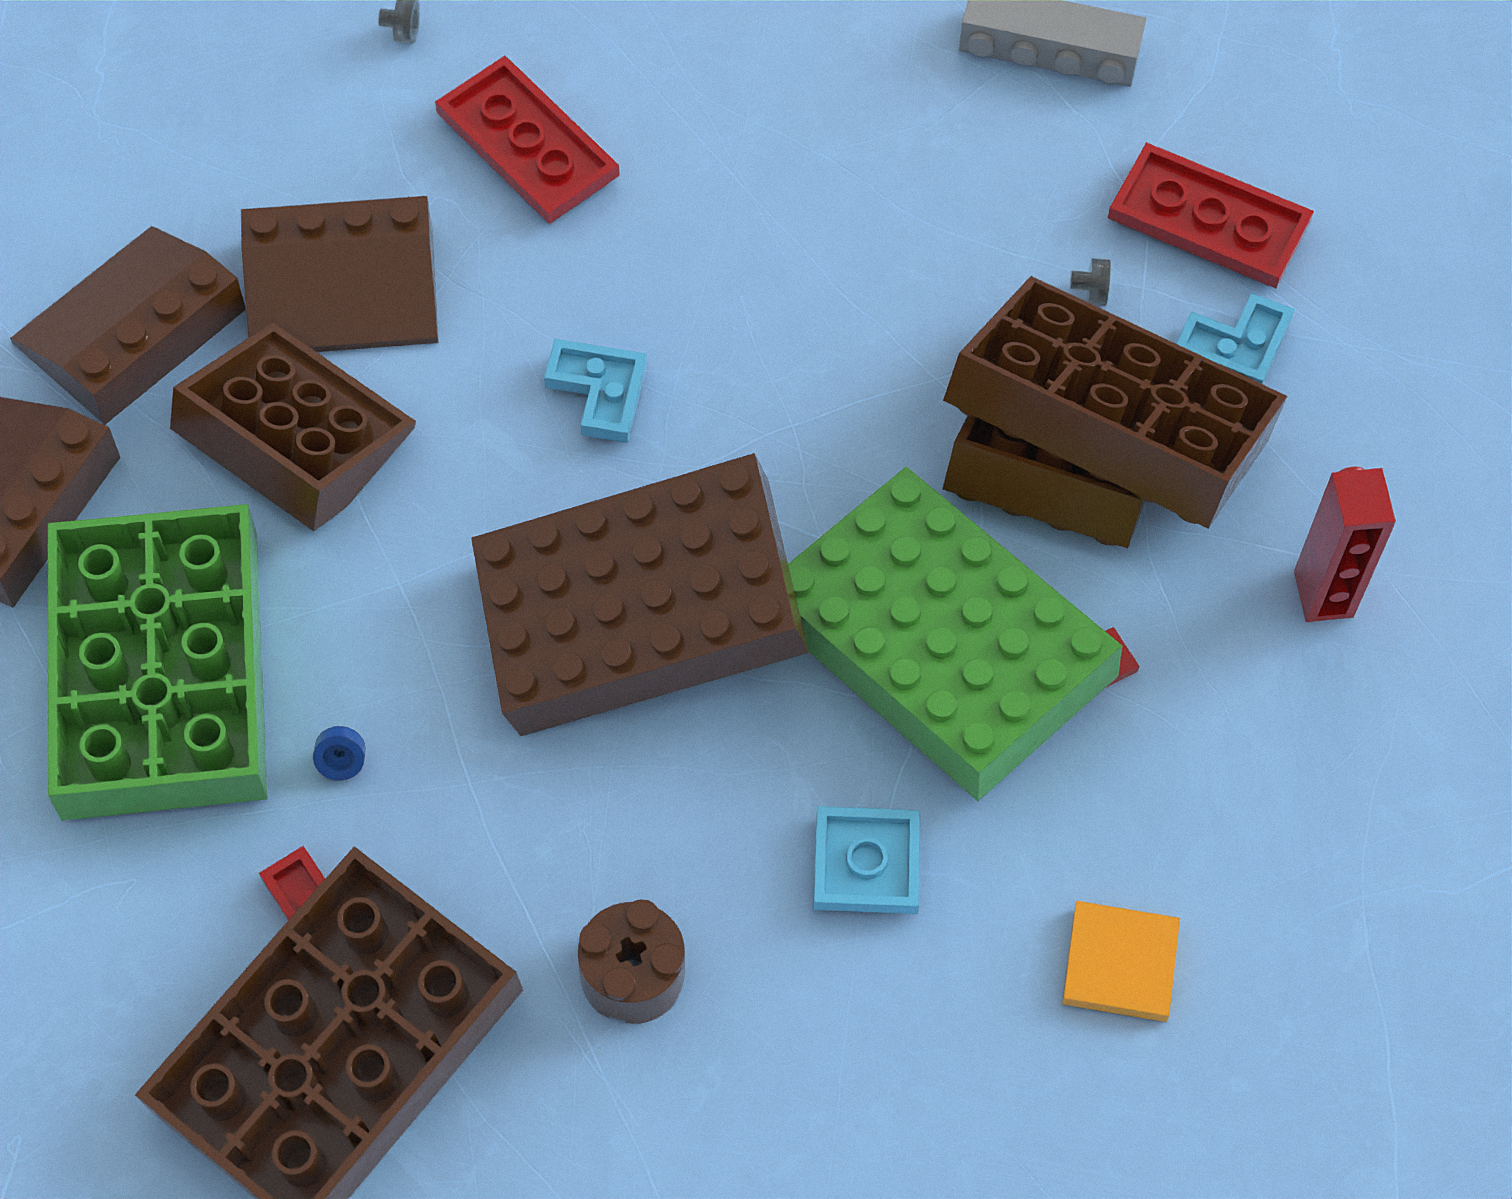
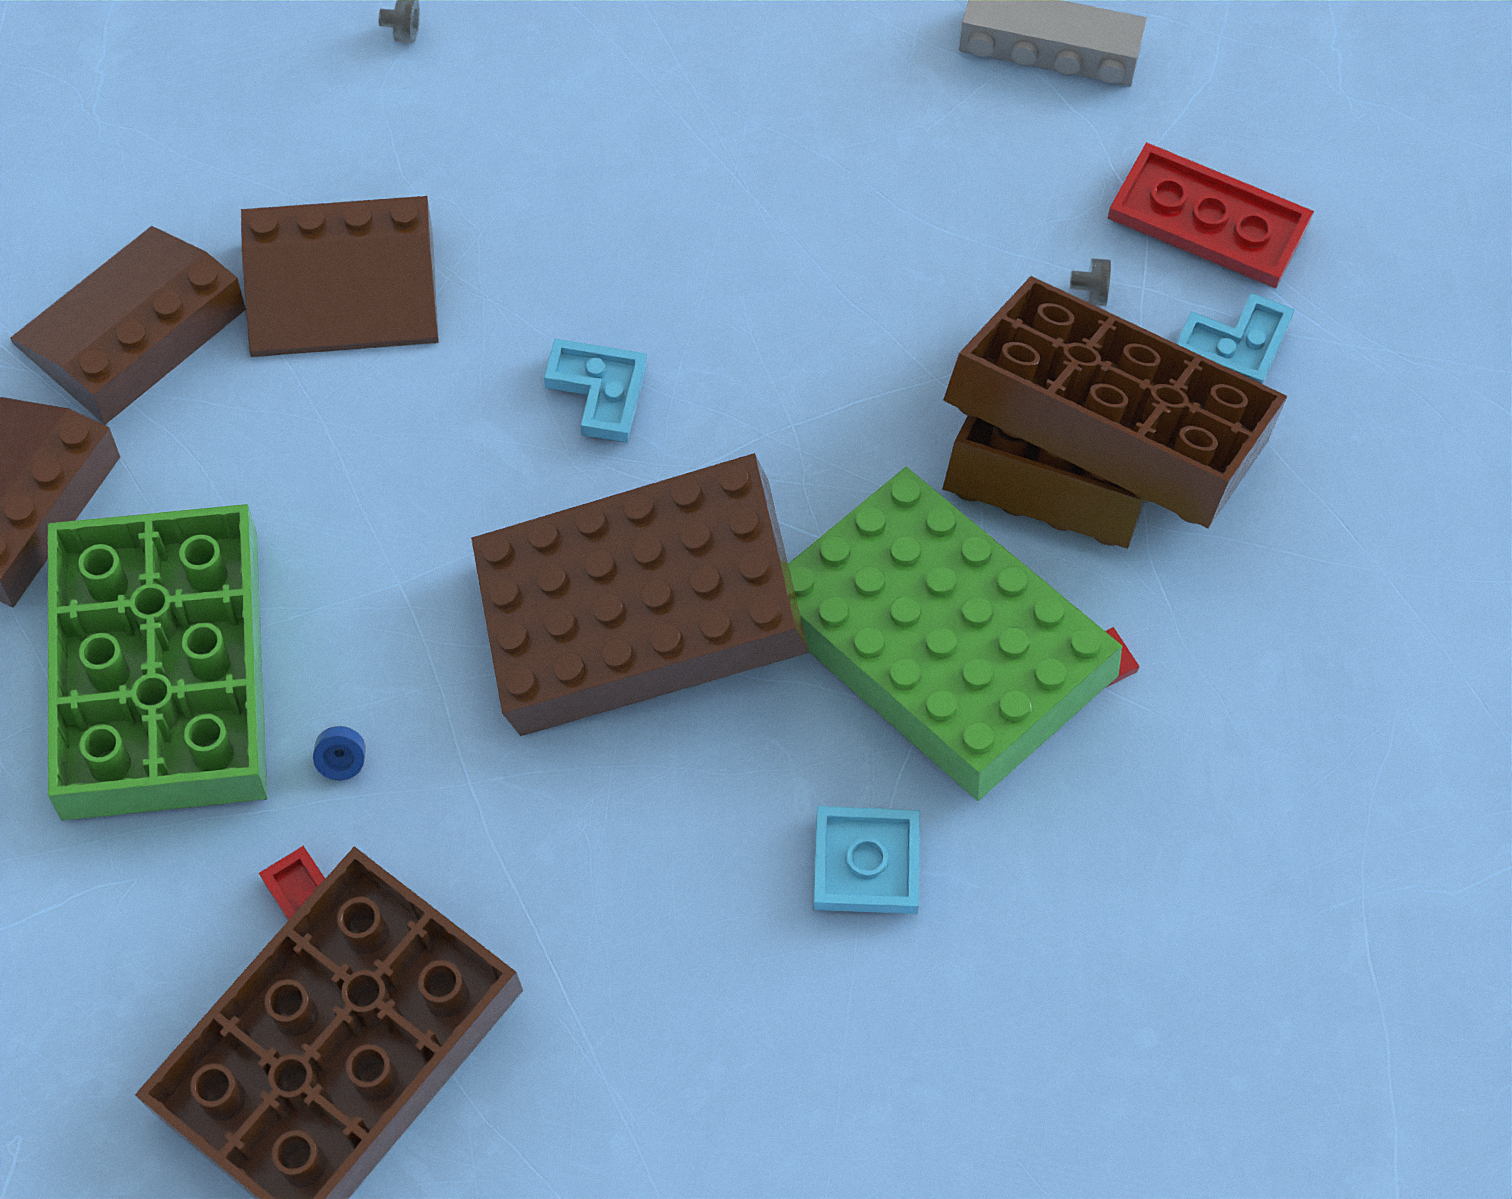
reddish brown slope [170,322,416,532] -> none
red plate [435,55,620,224] -> none
reddish brown brick [578,899,685,1024] -> none
light orange tile [1062,901,1180,1022] -> none
brick [1294,466,1396,622] -> none

